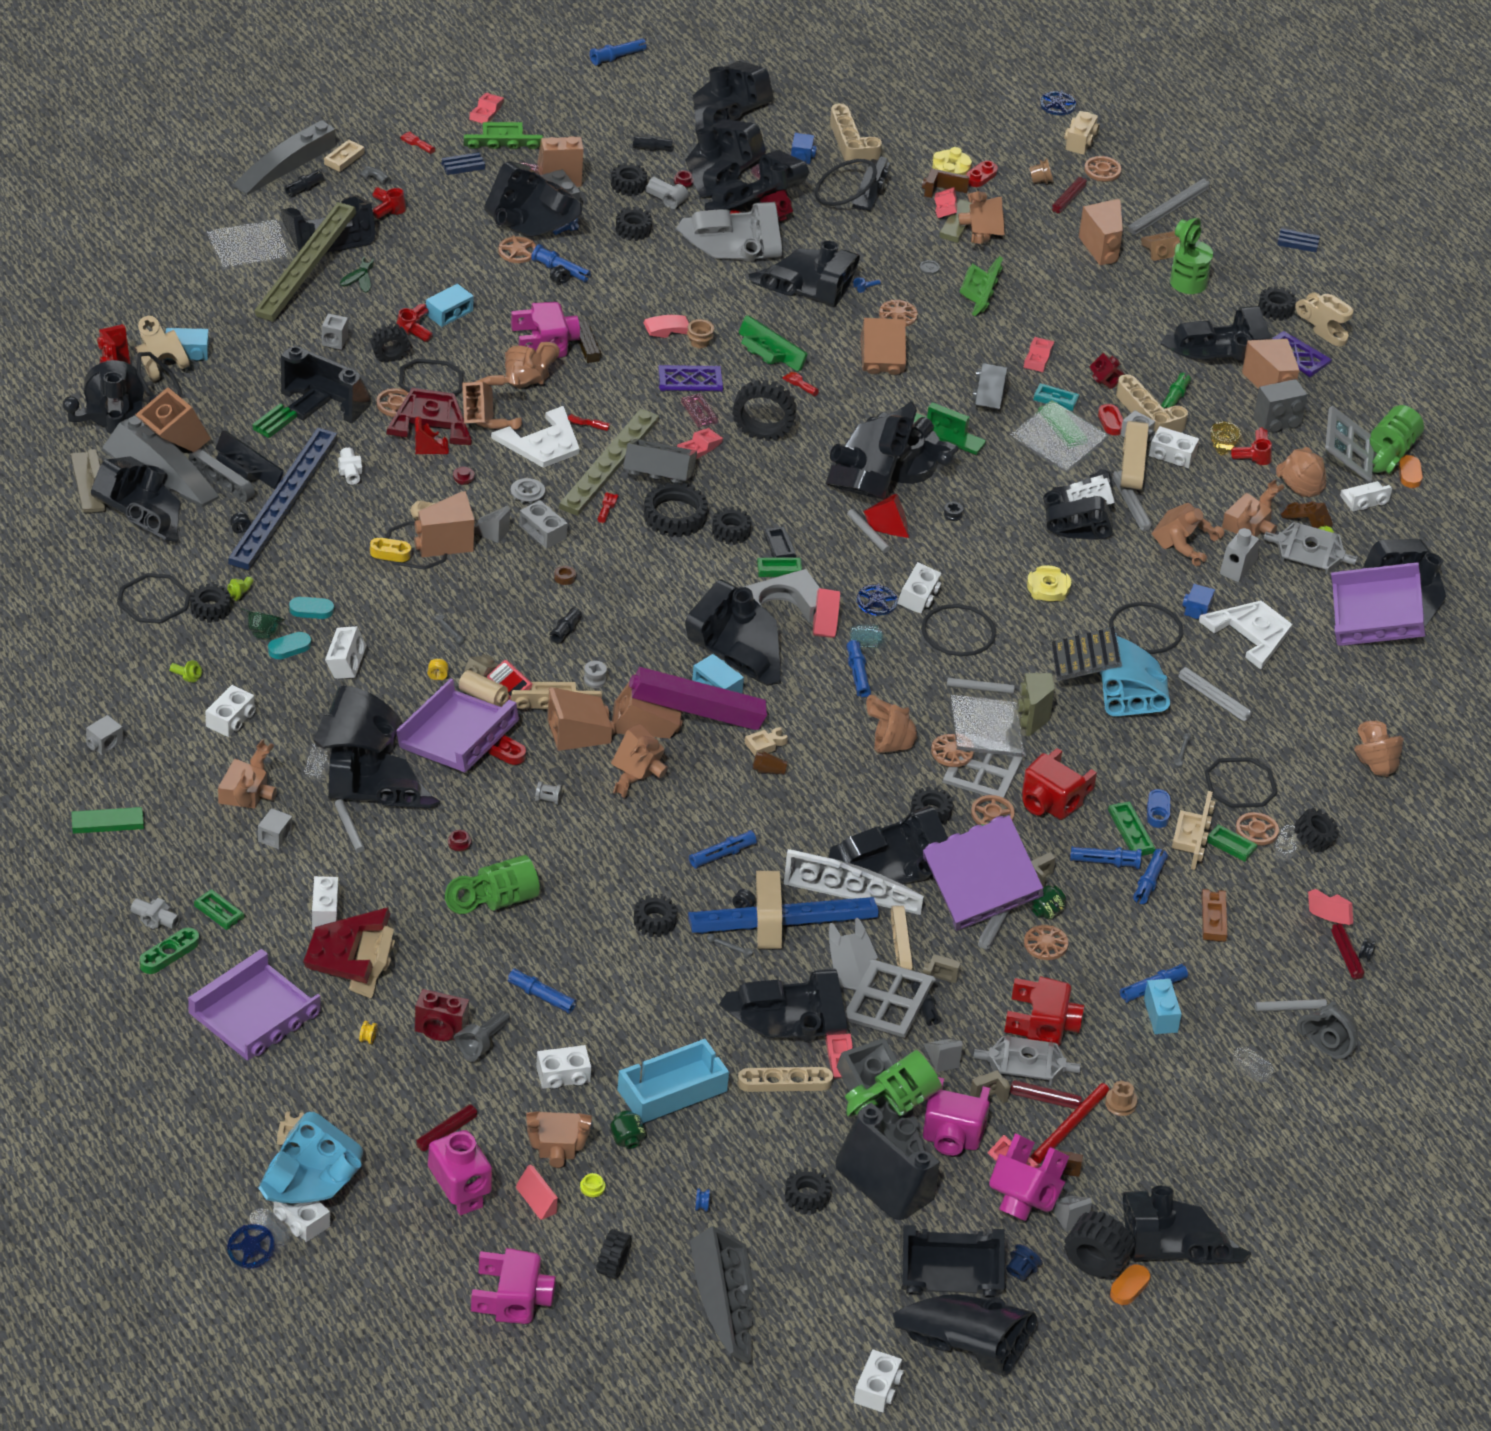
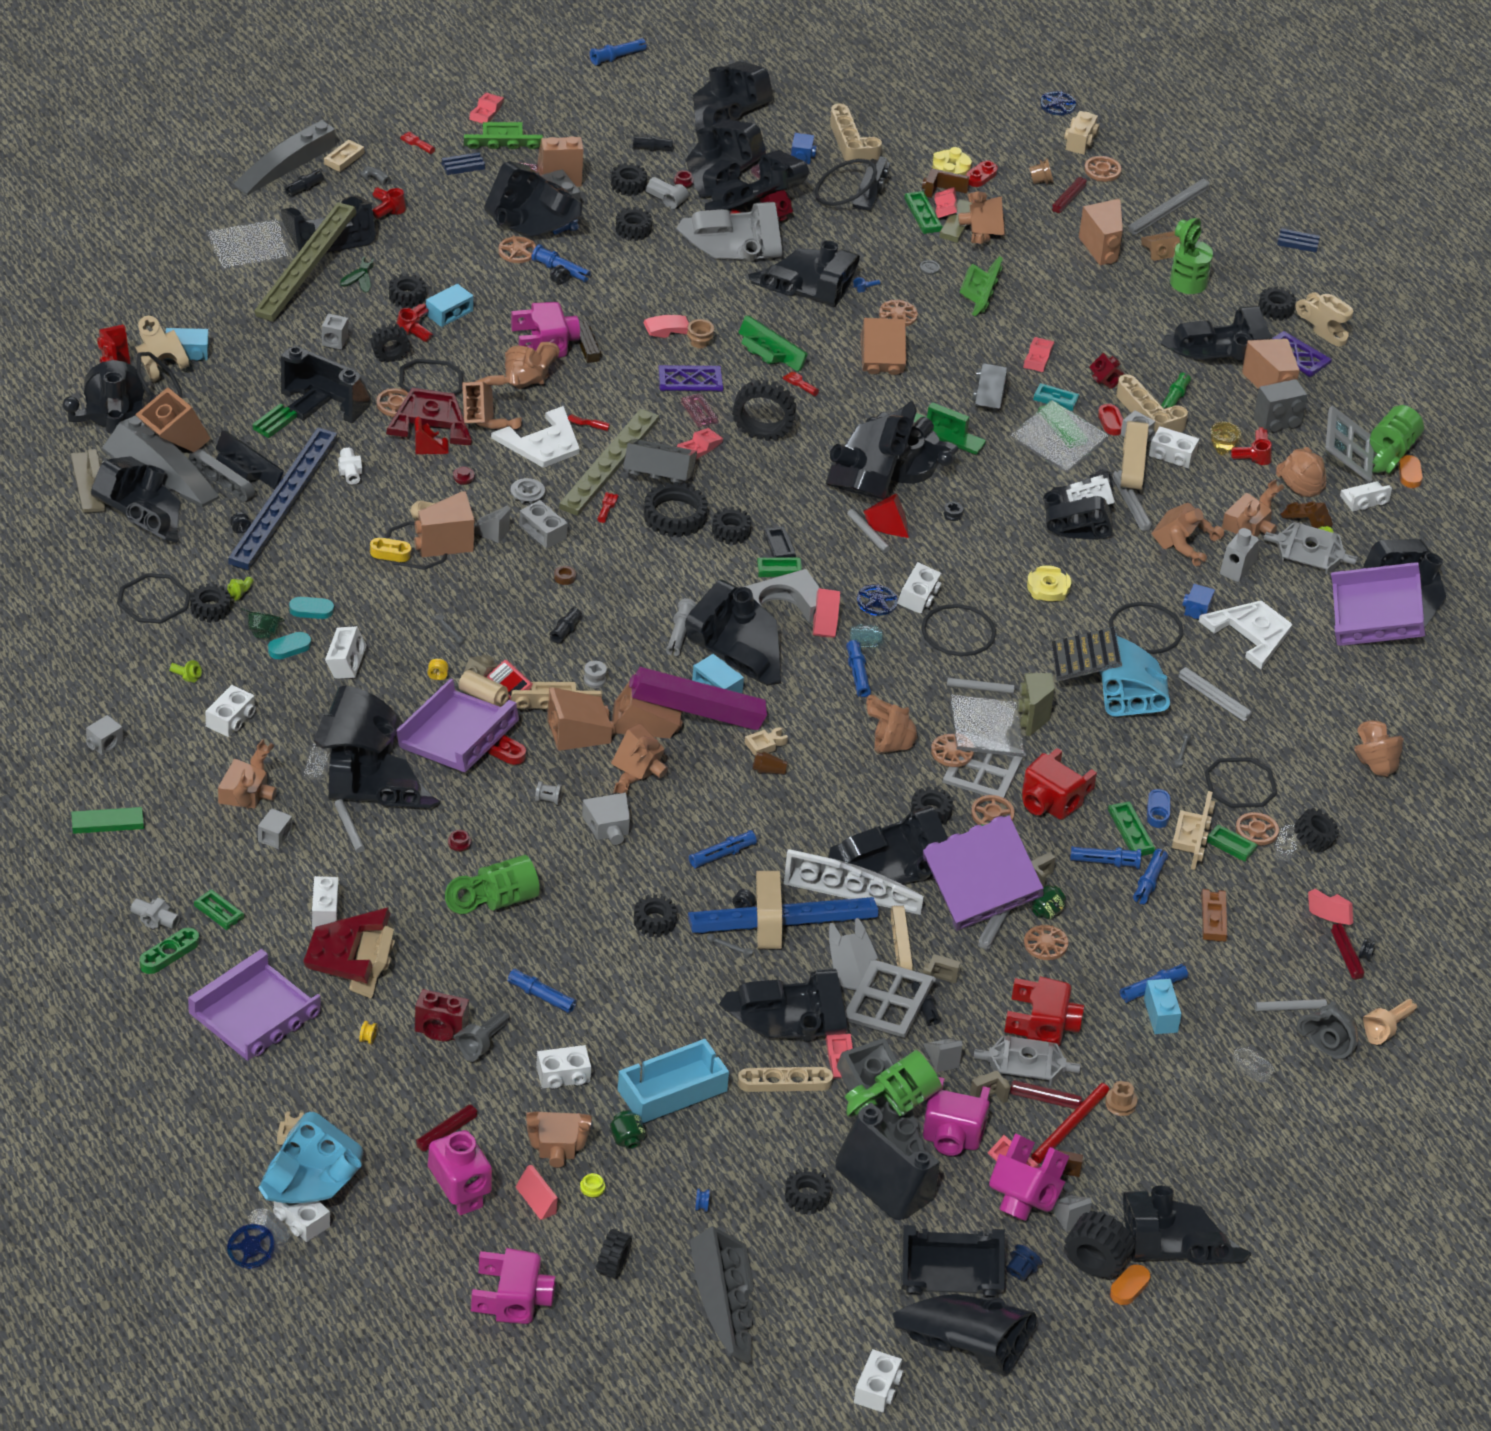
none -> black tyre [389,274,426,308]
none -> light grey torso [582,793,630,845]
none -> light grey pin [666,598,696,656]
none -> green tile [904,191,943,234]
none -> light nougat piece [1363,999,1417,1045]

